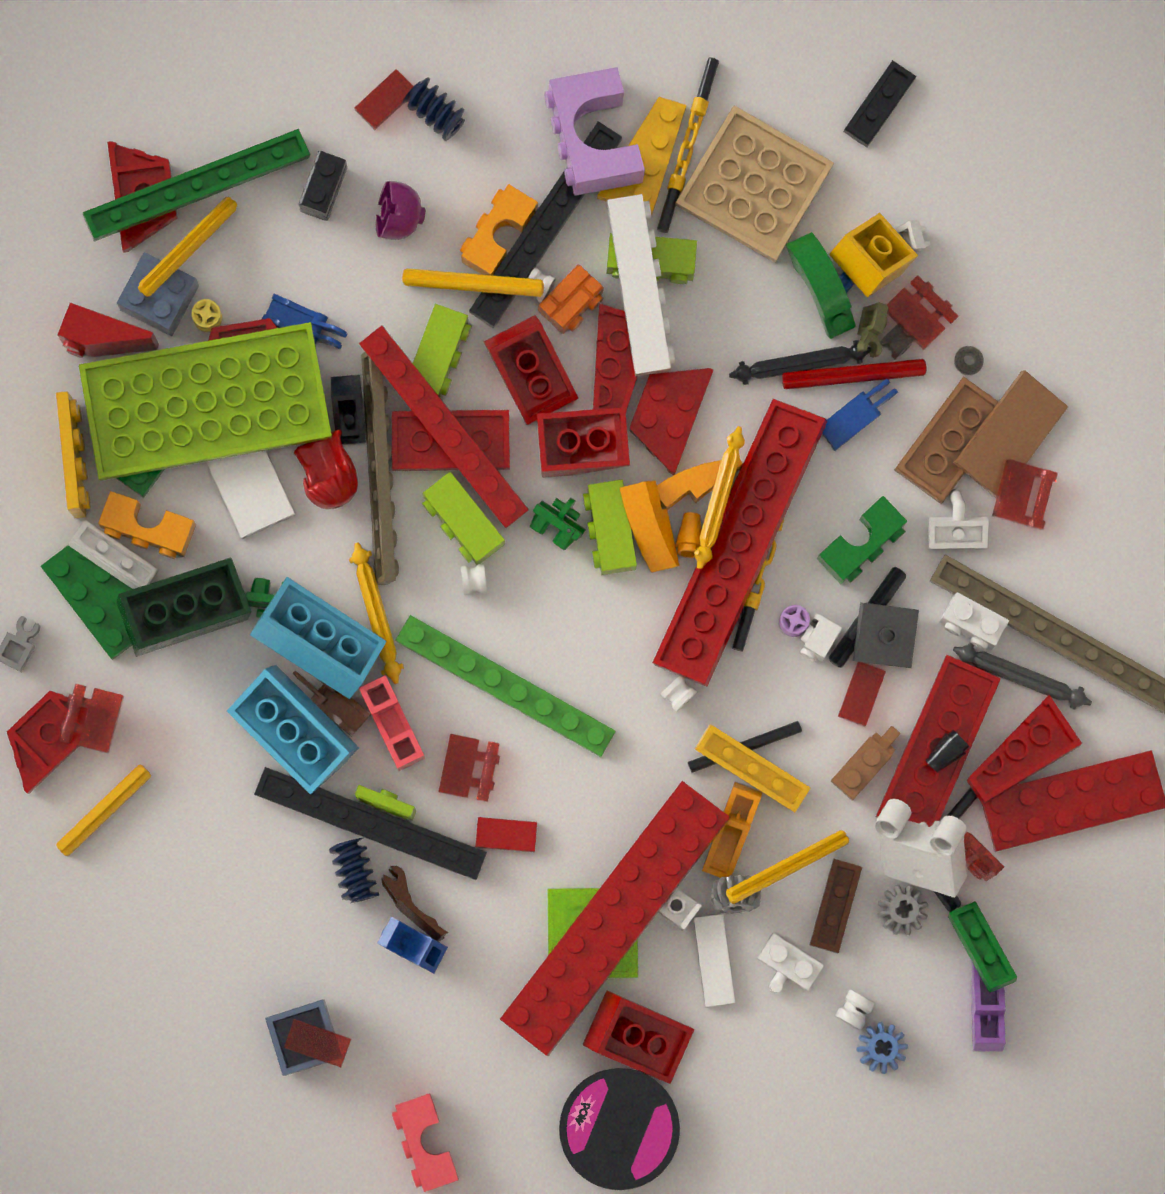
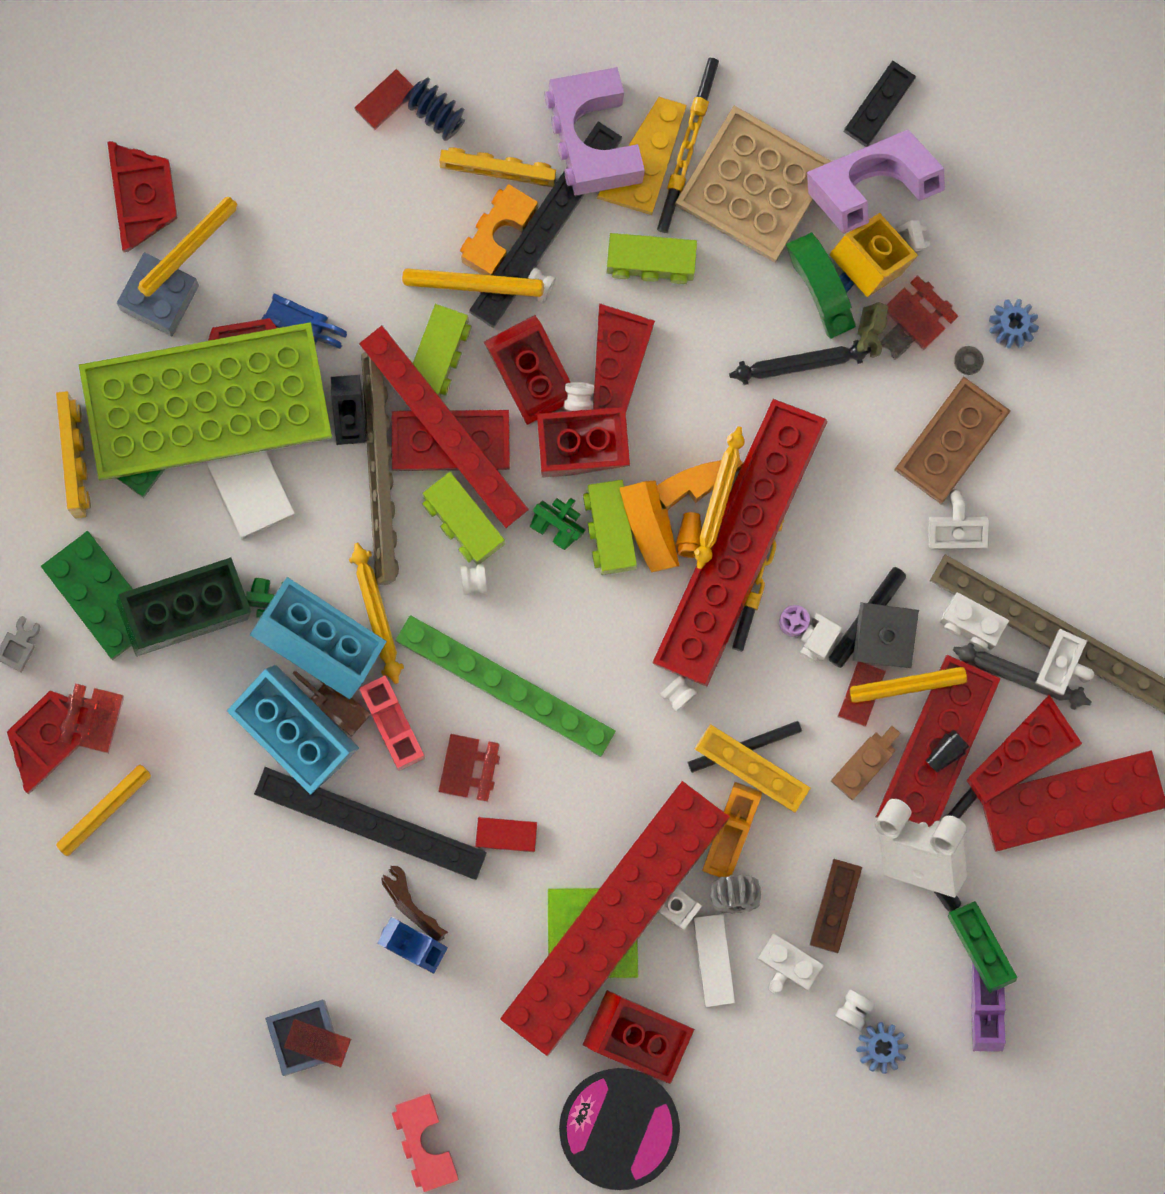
red slope [57,302,159,358] -> none
white tile [68,520,159,589] -> none
green plate [83,129,310,242] -> none
light orange arch [98,491,196,559] -> none
light yellow wheel [191,299,222,332] -> none
red piece [294,429,358,509] -> none
black brick [298,151,347,221] -> none
dark blue piece [329,838,380,903] -> none
lime plate [355,785,416,821] -> none
magenta cylinder [376,181,426,240] -> none
orange brick [538,264,604,334] -> none
white brick [607,194,675,377] -> none
red wing [629,368,714,475] -> none
yellow axle [726,830,849,904] -> none
red axle [782,359,927,389] -> none
green arch [817,496,907,584] -> none
blue arm [822,379,898,451] -> none
light grey gear [877,885,928,935] -> none
medium nougat tile [953,370,1068,499] -> none
clear red plate [964,832,1004,881] -> none
clear red plate [992,459,1058,530] -> none
none -> yellow plate [439,147,556,187]
none -> white wheel [564,382,595,411]
none -> lavender arch [807,129,945,234]
none -> yellow axle [850,667,967,703]
none -> medium blue gear [989,299,1039,349]
none -> white plate [1035,629,1094,695]

